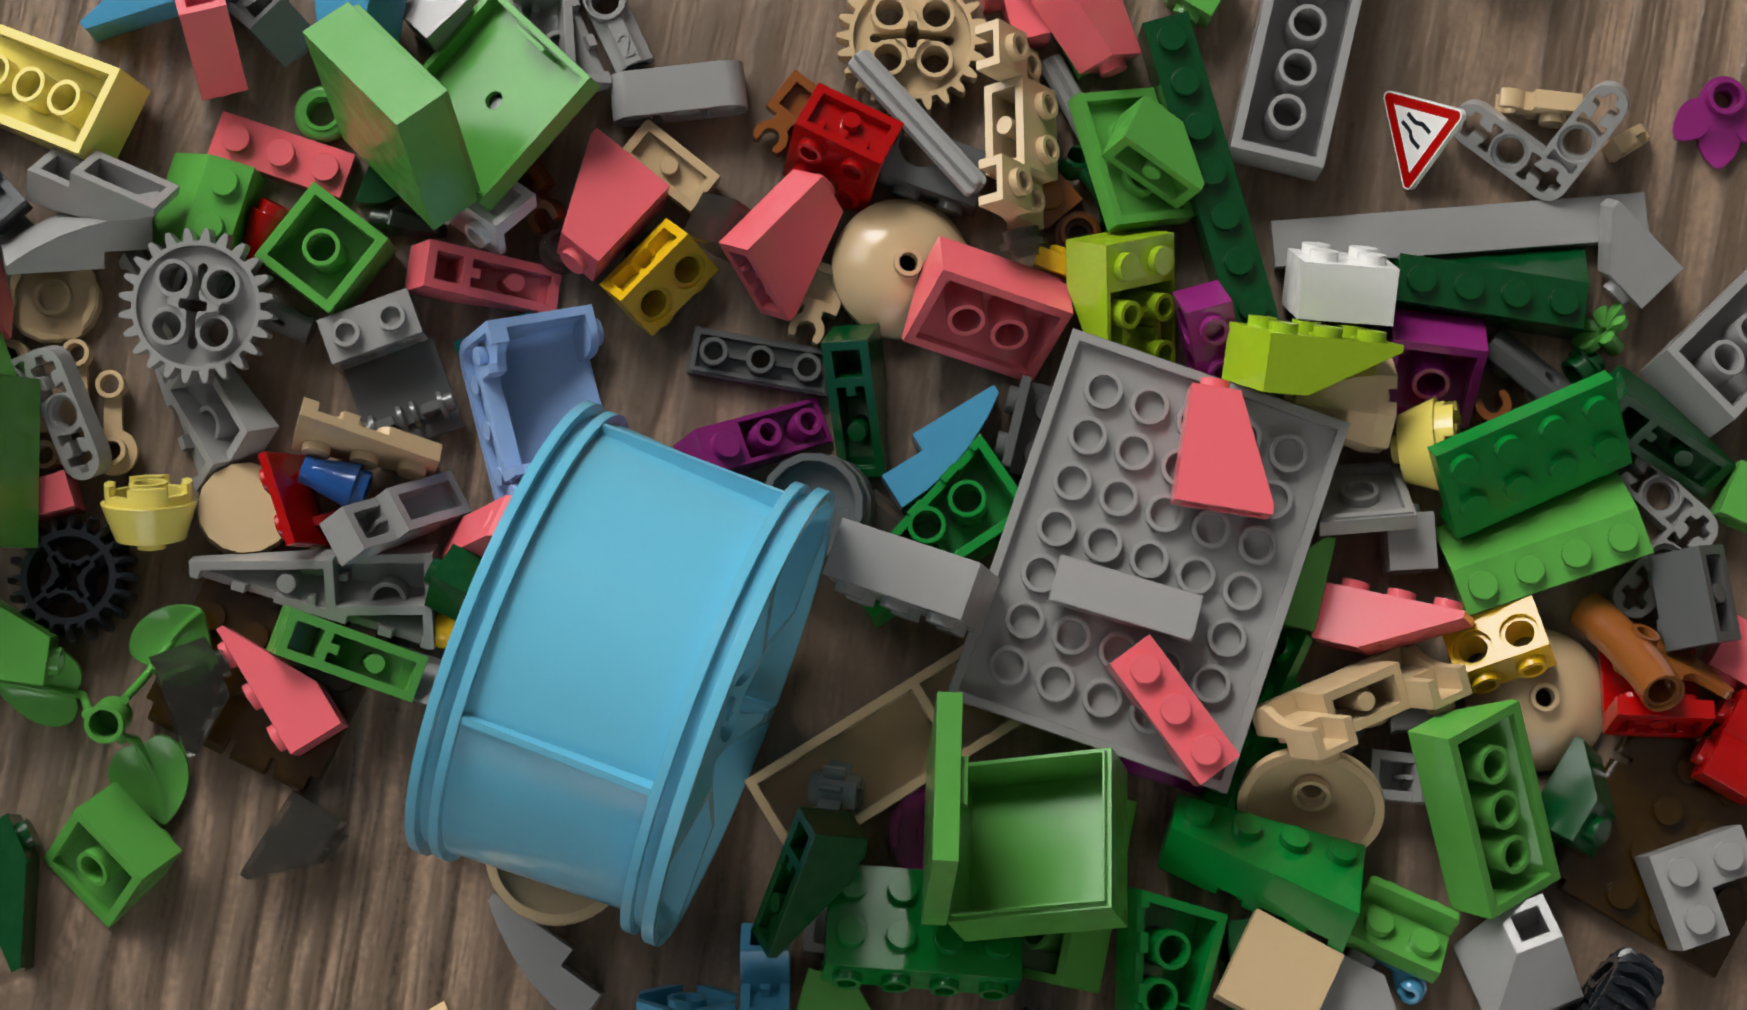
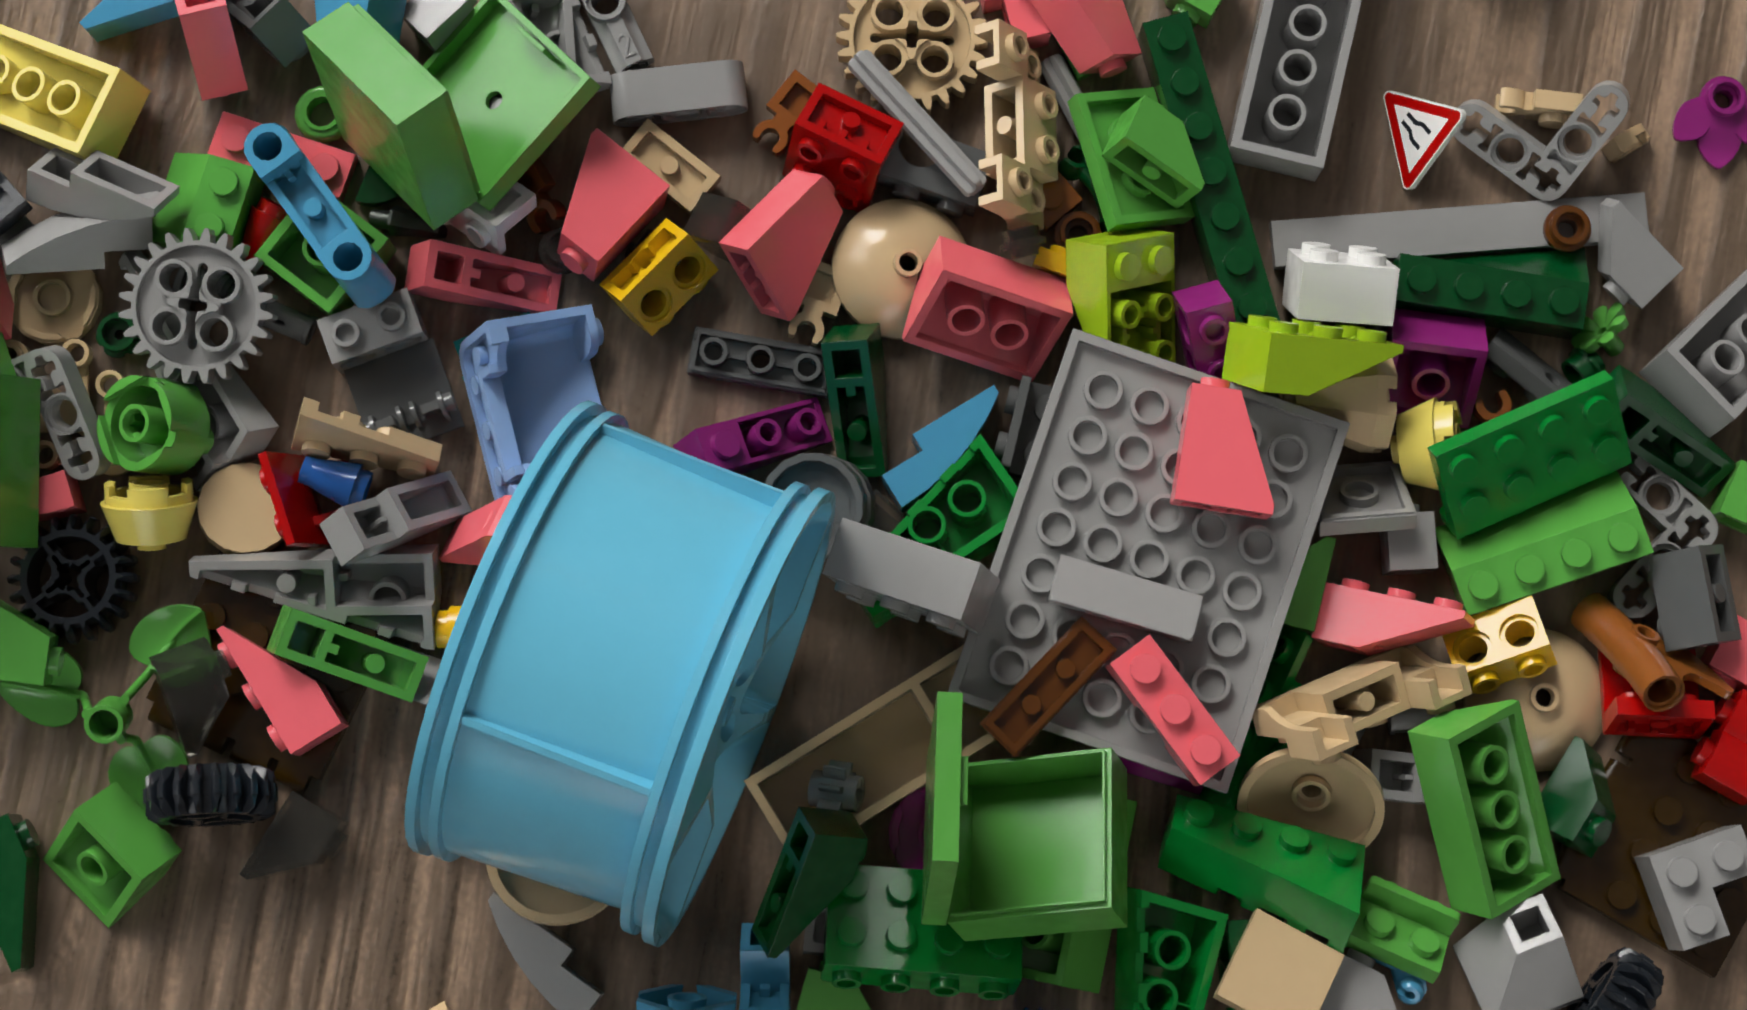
dark green brick [423,544,482,620] -> none
none -> dark green plate [96,312,141,358]
none -> bright green brick [97,375,214,476]
none -> black gear [143,762,278,827]
none -> dark azure plate [244,123,396,308]
none -> reddish brown tile [979,616,1117,758]
none -> reddish brown plate [1543,205,1591,253]

